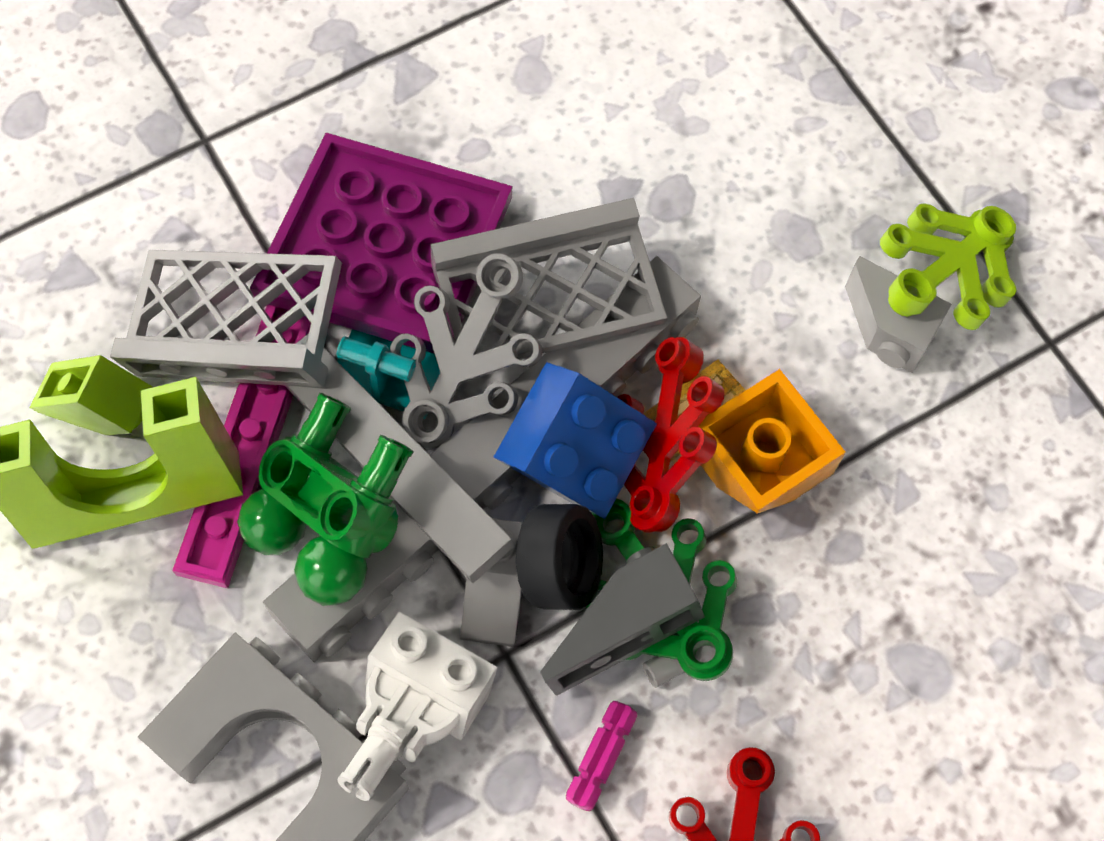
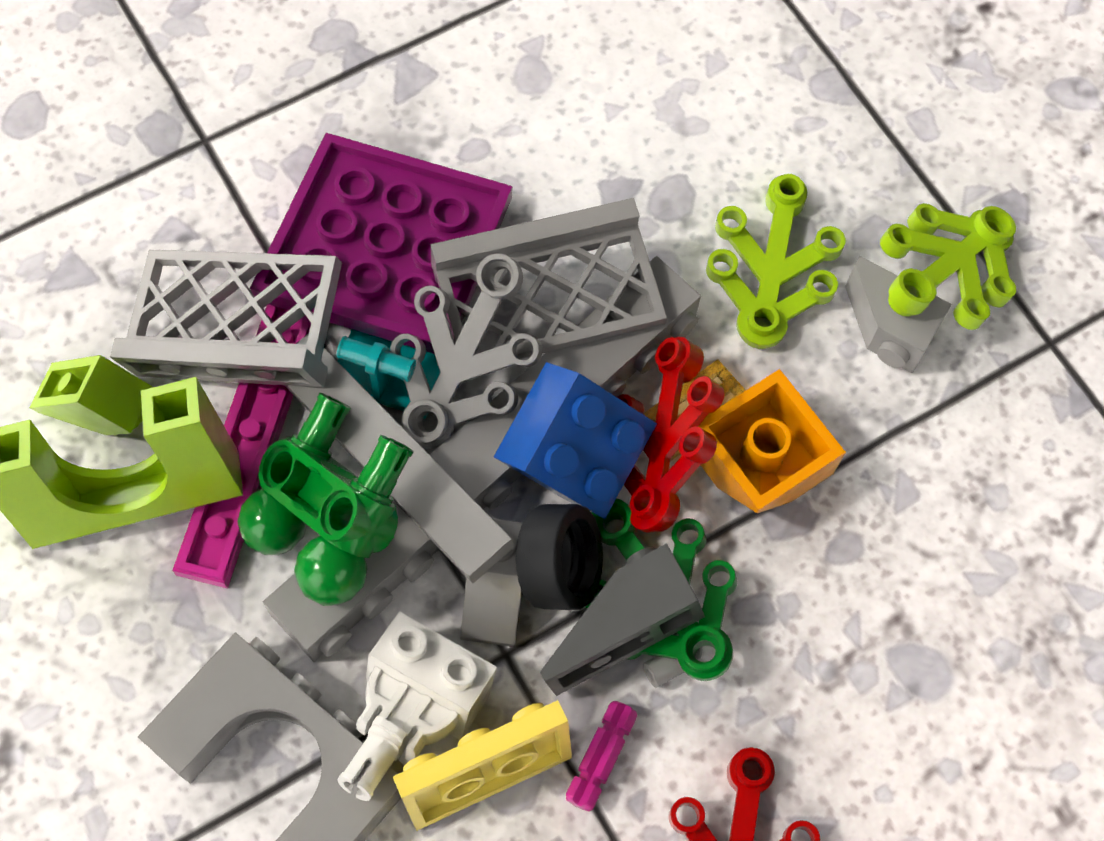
none -> light yellow plate [393,700,572,831]
none -> lime plant [706,174,846,349]

